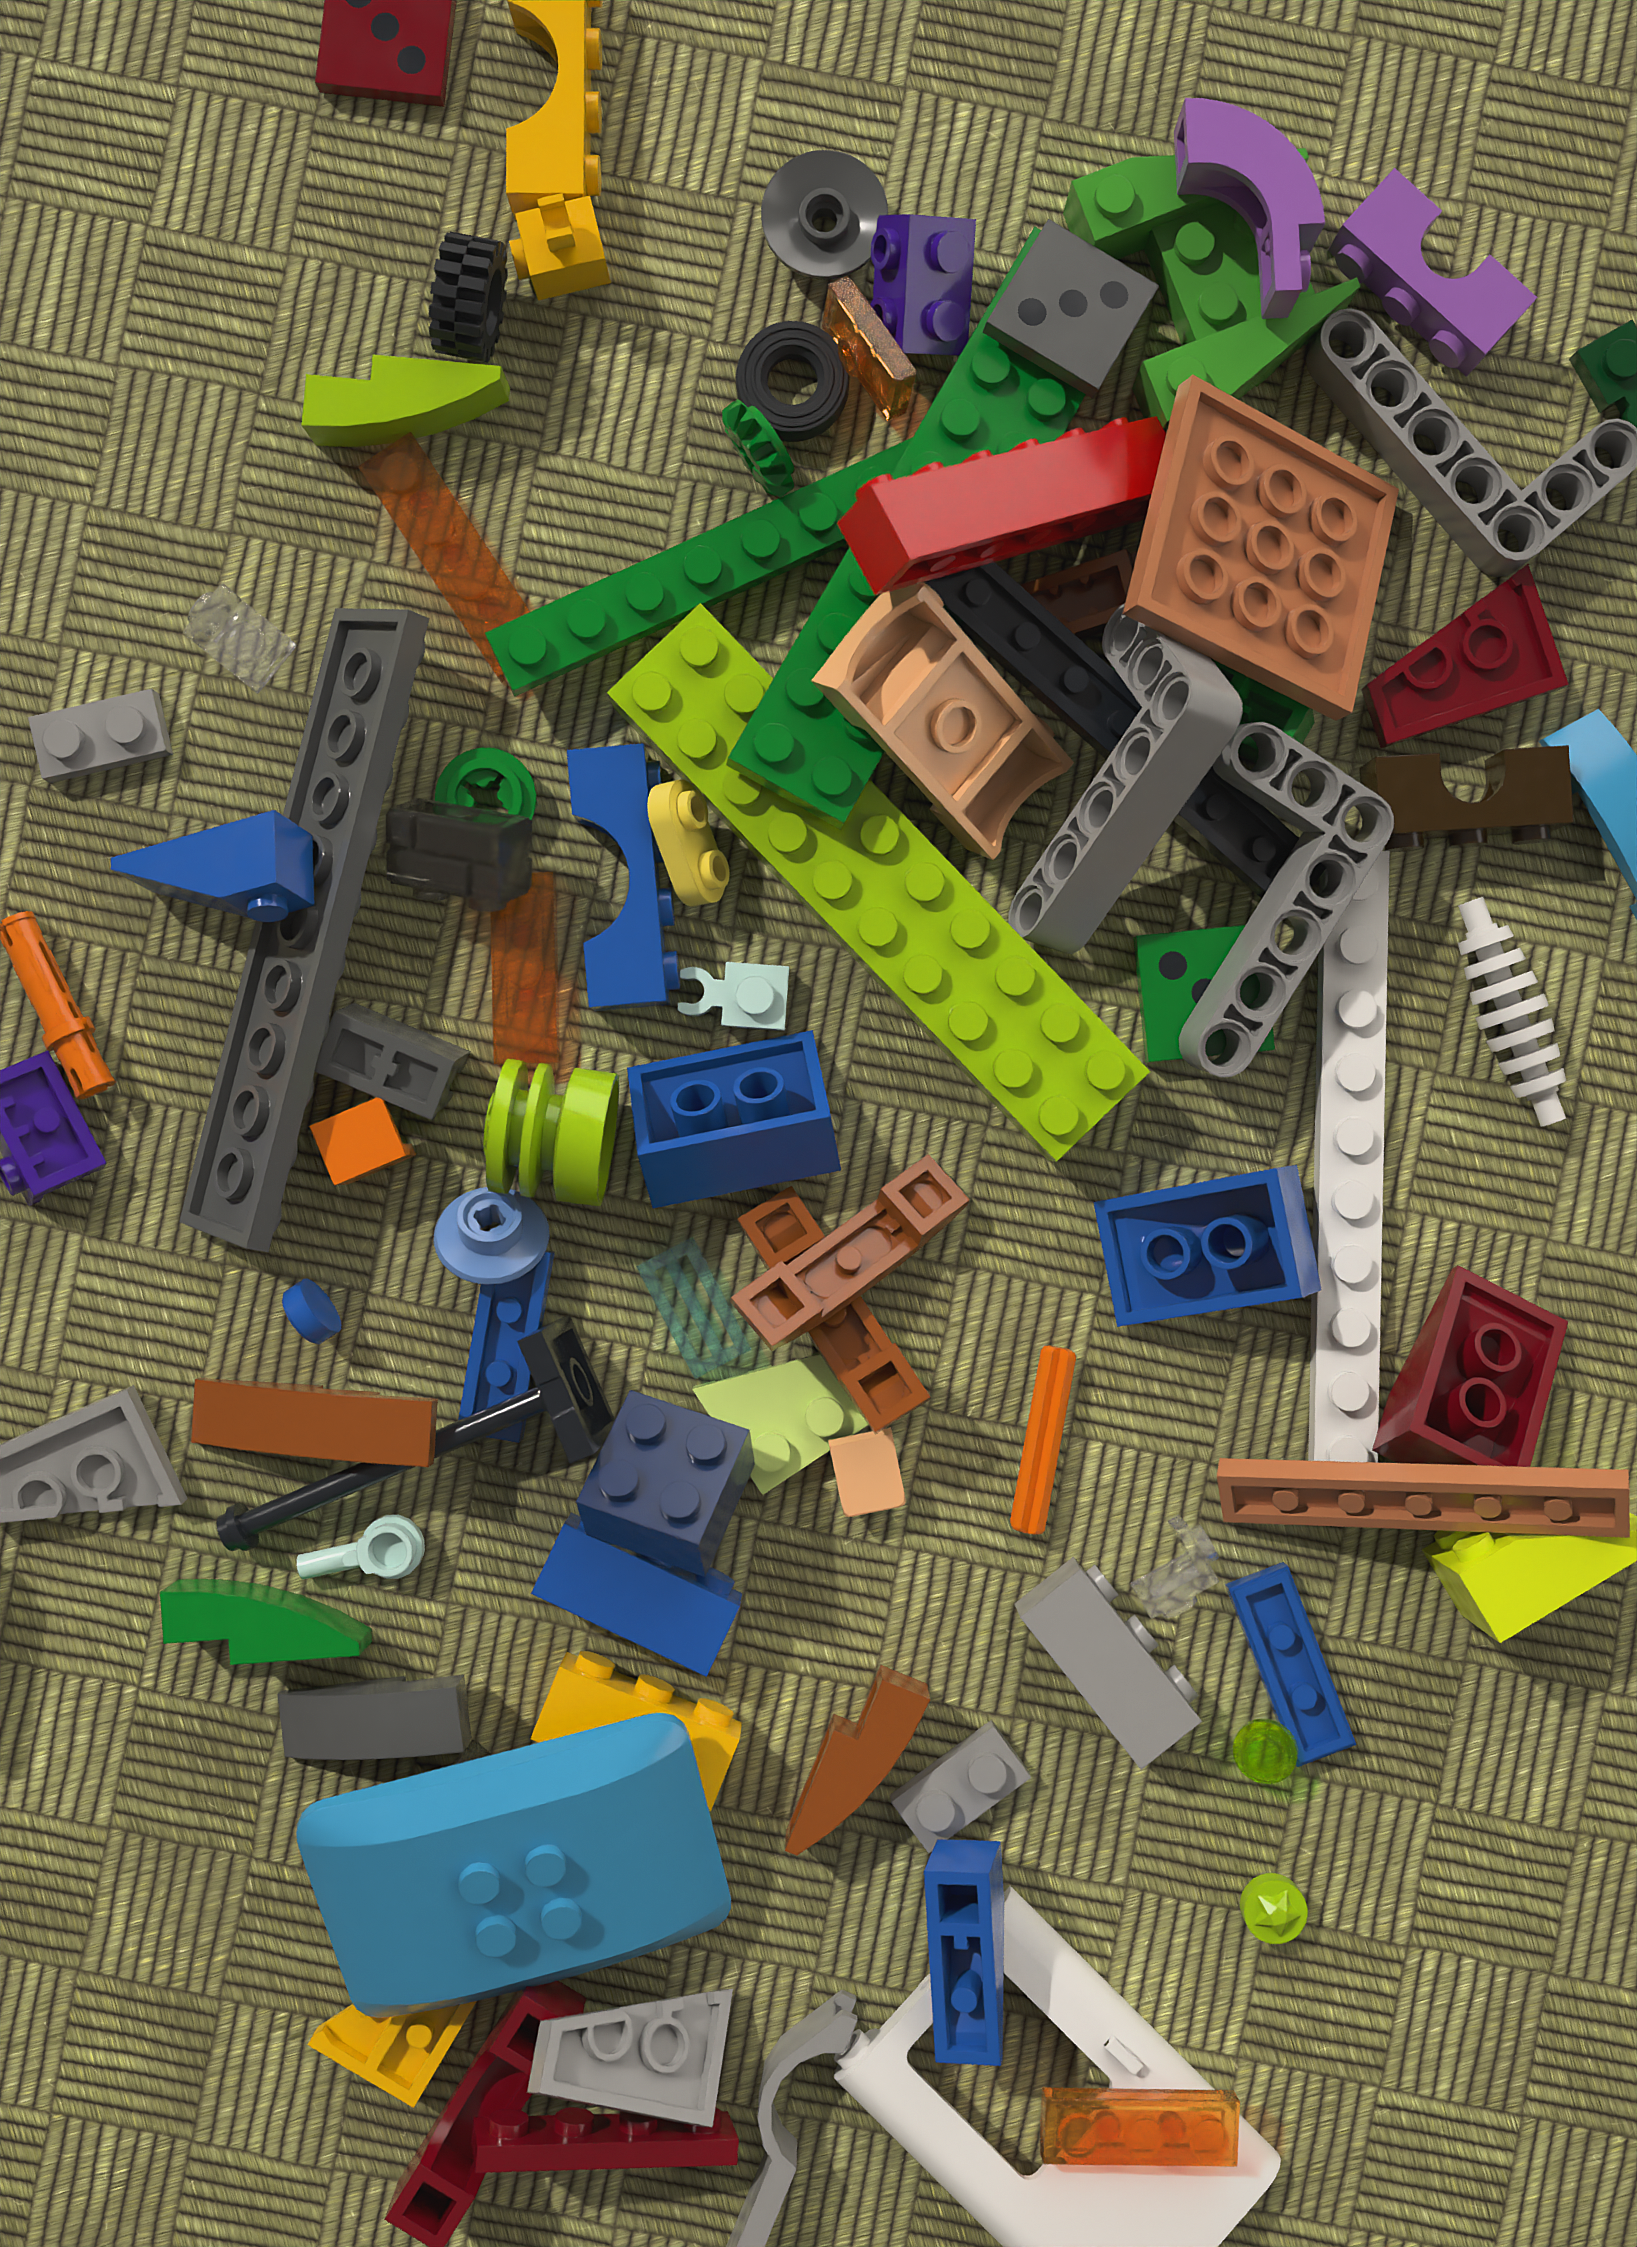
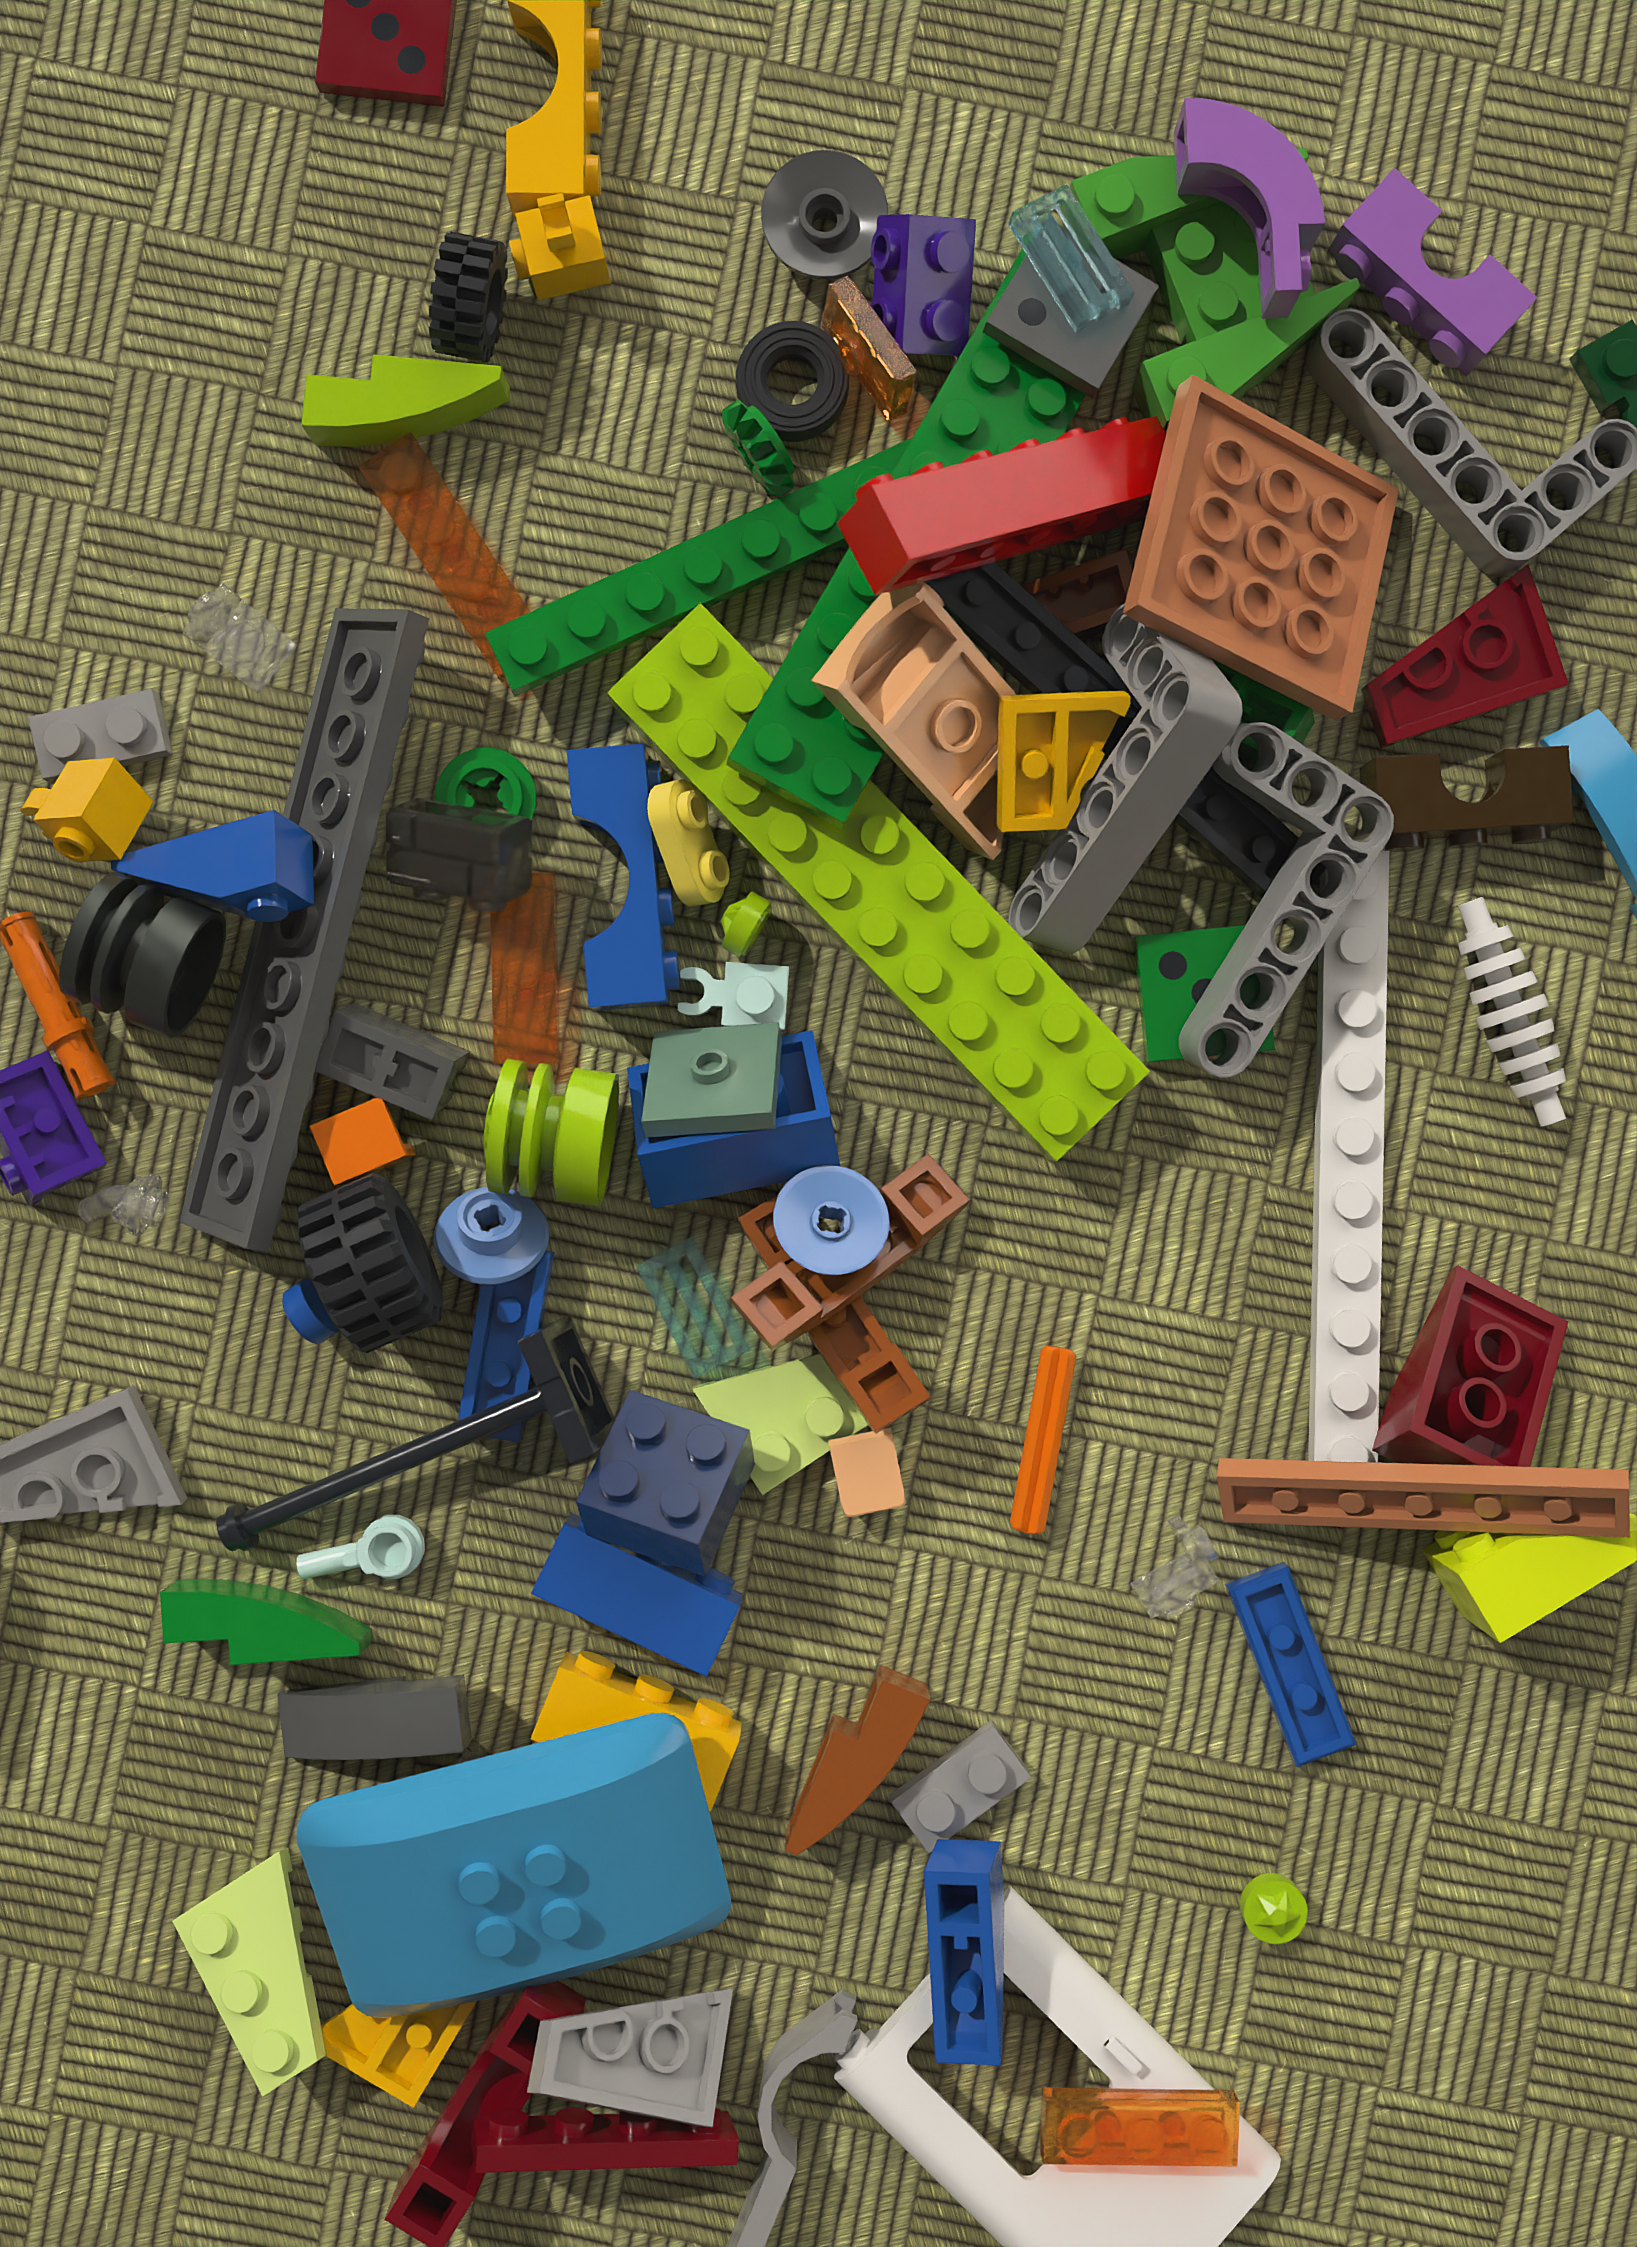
dark orange slope [191,1378,438,1467] -> none
light grey brick [1014,1557,1202,1770] -> none
blue slope [1093,1165,1322,1327] -> none
clear neon green plate [1233,1719,1298,1784] -> none
none -> yellow brick [20,758,154,862]
none -> pearl dark grey wheel [59,872,226,1039]
none -> clear plate [77,1174,169,1236]
none -> yellowish green wing [172,1848,326,2097]
none -> black tyre [298,1172,443,1353]
none -> sand green plate [641,1022,782,1137]
none -> lime tile [721,891,773,958]
none -> medium blue piece [773,1165,889,1275]
none -> yellow wing [997,691,1131,832]
none -> clear light blue tile [1008,184,1134,333]

